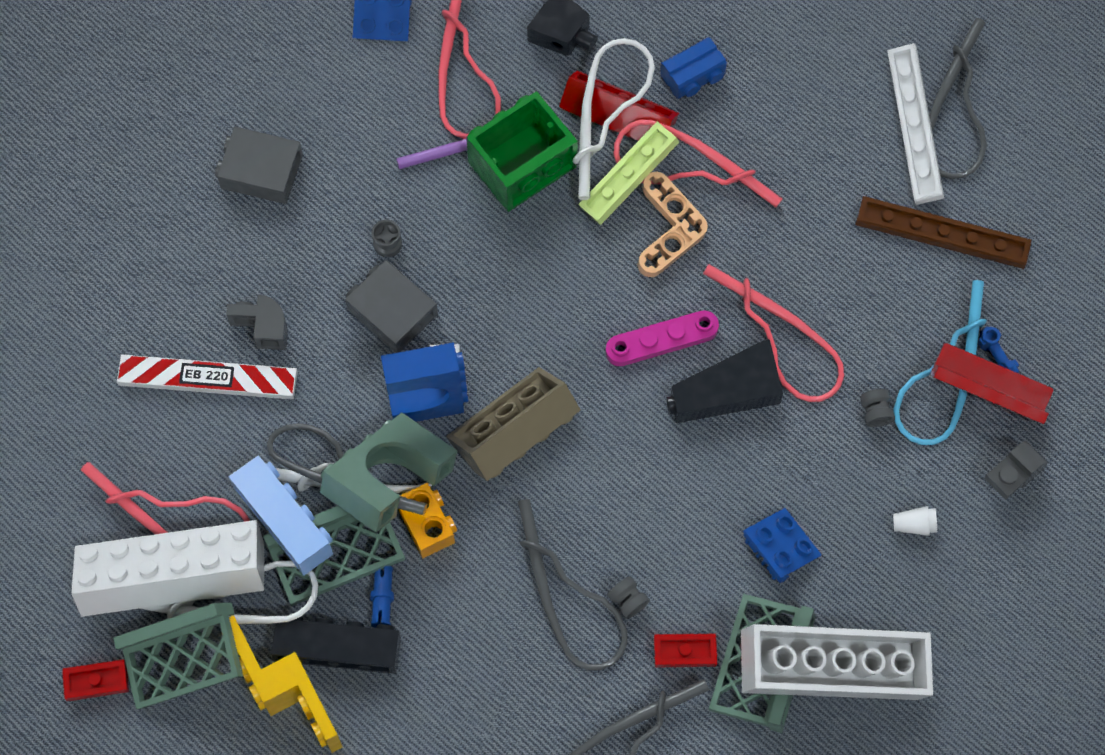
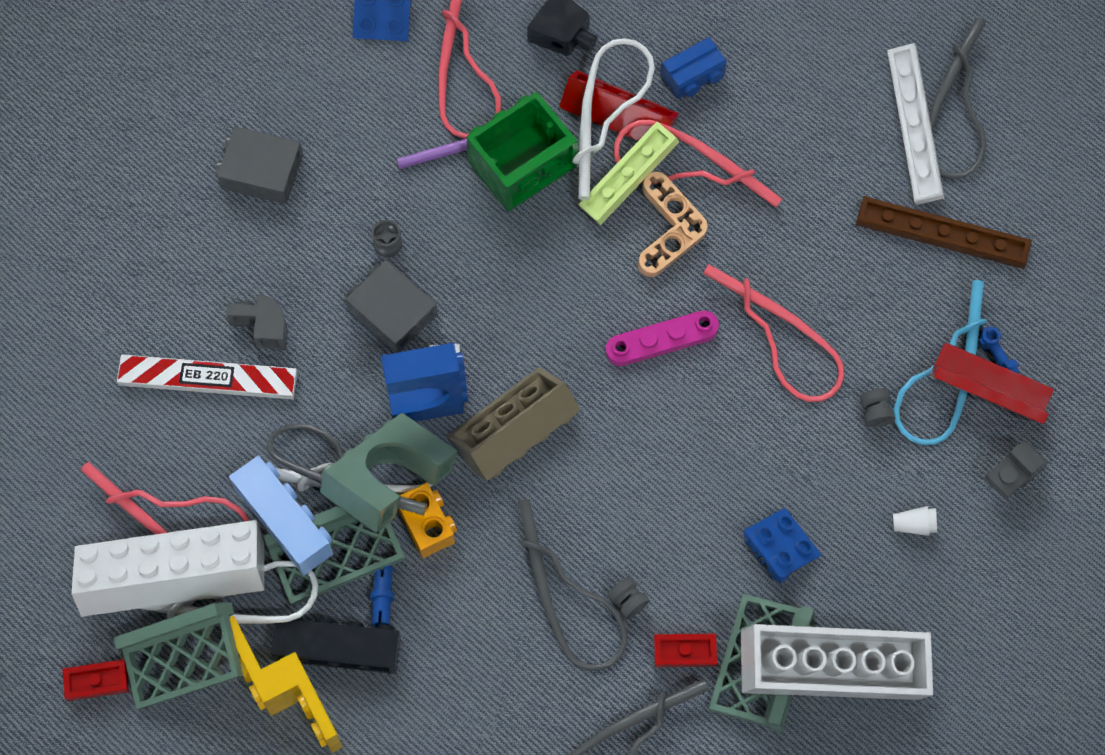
black slope [666,339,783,423] -> none

